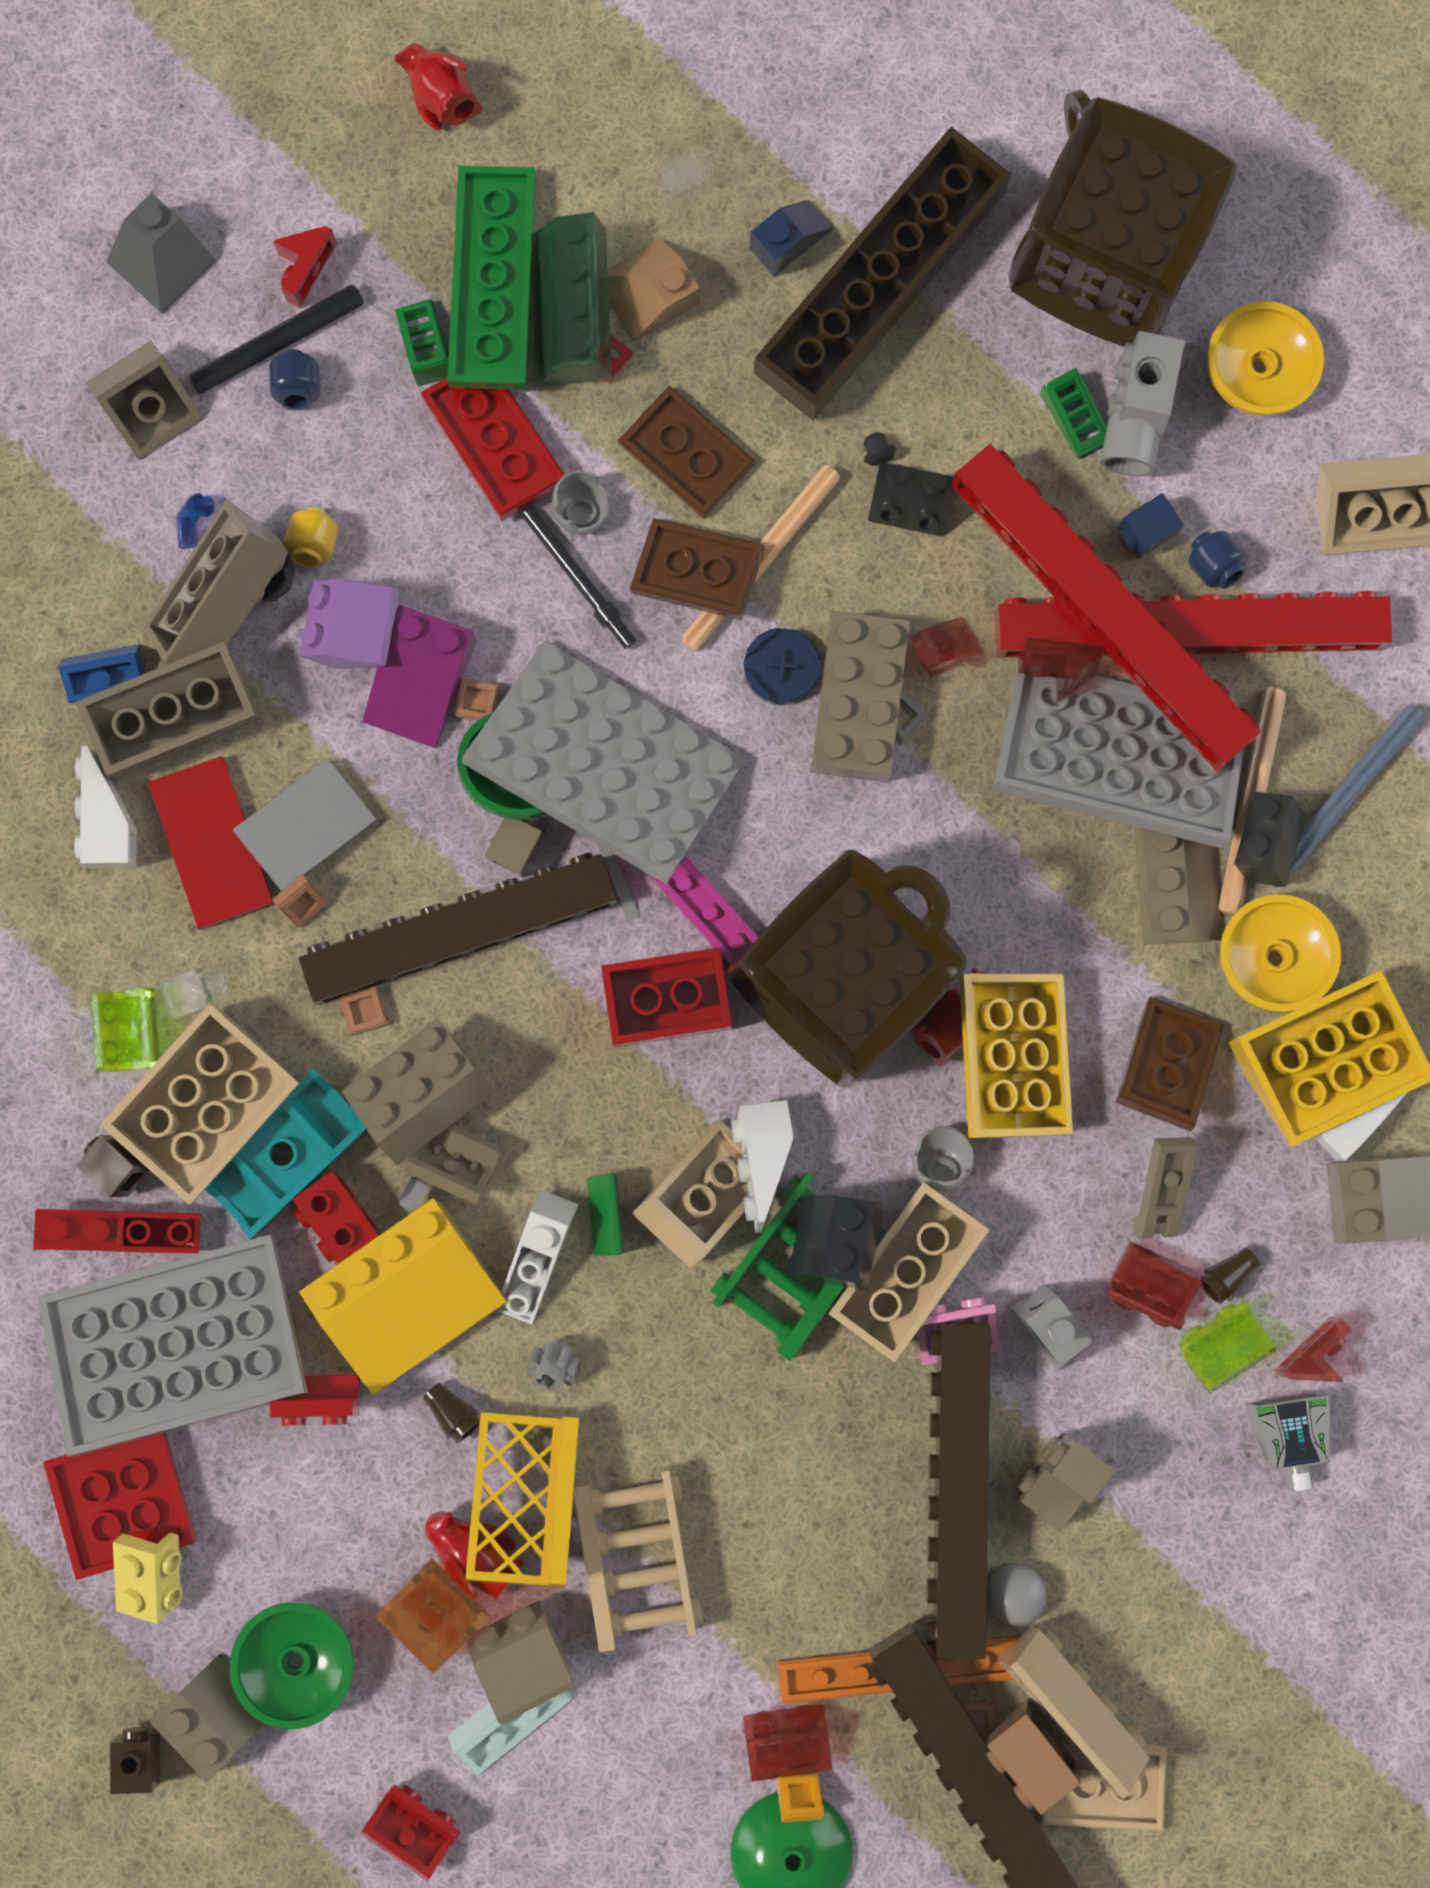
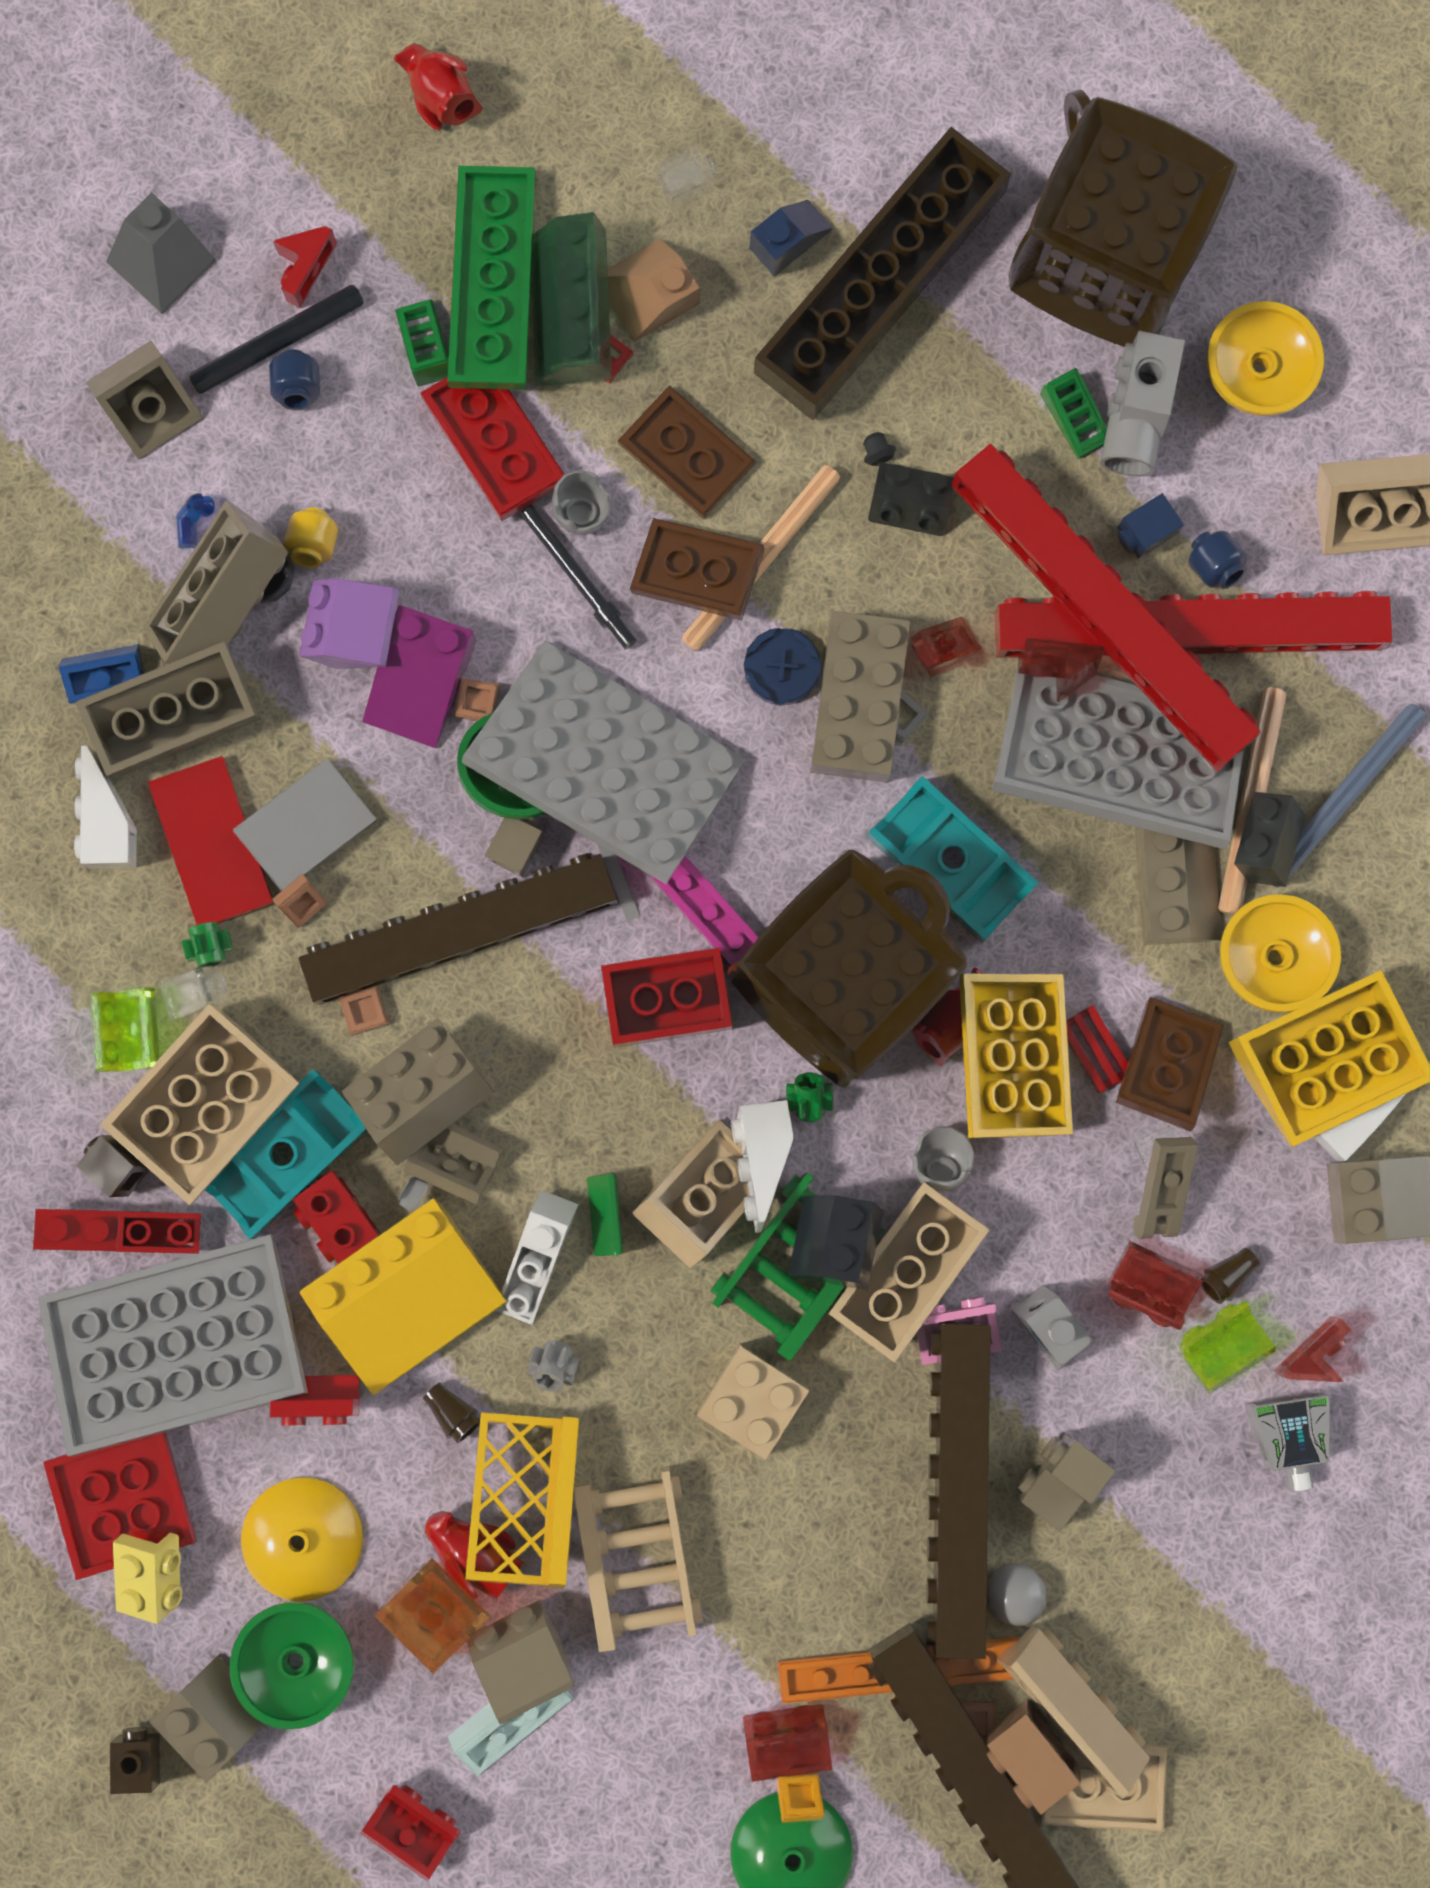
none -> green gear [181,922,234,969]
none -> yellow dish [241,1477,363,1601]
none -> tan piece [697,1344,809,1460]
none -> green gear [786,1072,834,1122]
none -> teal piece [866,776,1039,944]
none -> red tile [1066,1005,1128,1094]

